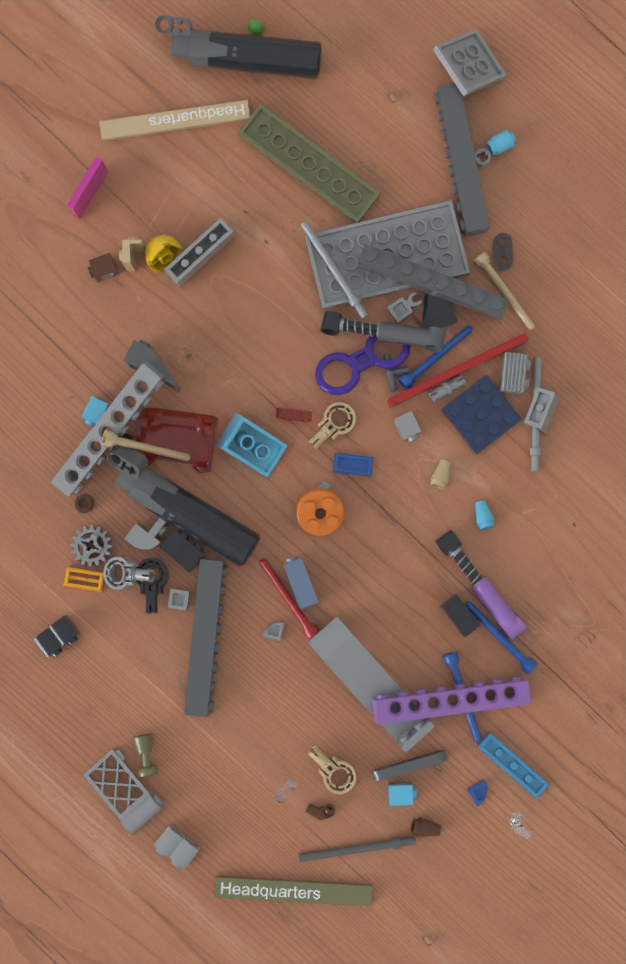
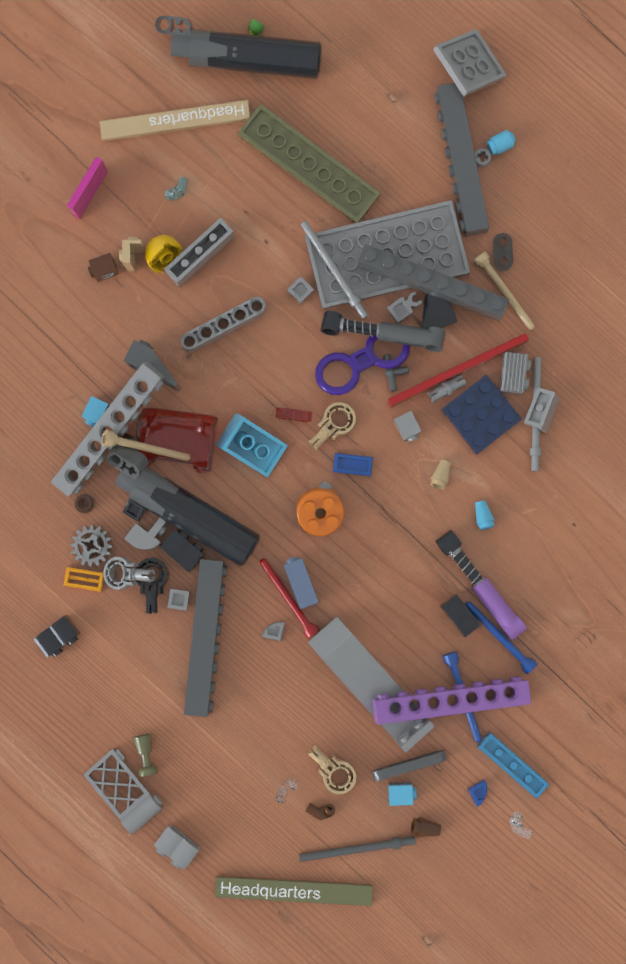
blue piece [398,326,473,390] -> none
none -> black slope [123,498,147,522]
none -> clear light blue arm [164,177,188,201]
none -> light grey beam [181,297,266,353]
none -> light grey plate [287,276,314,304]

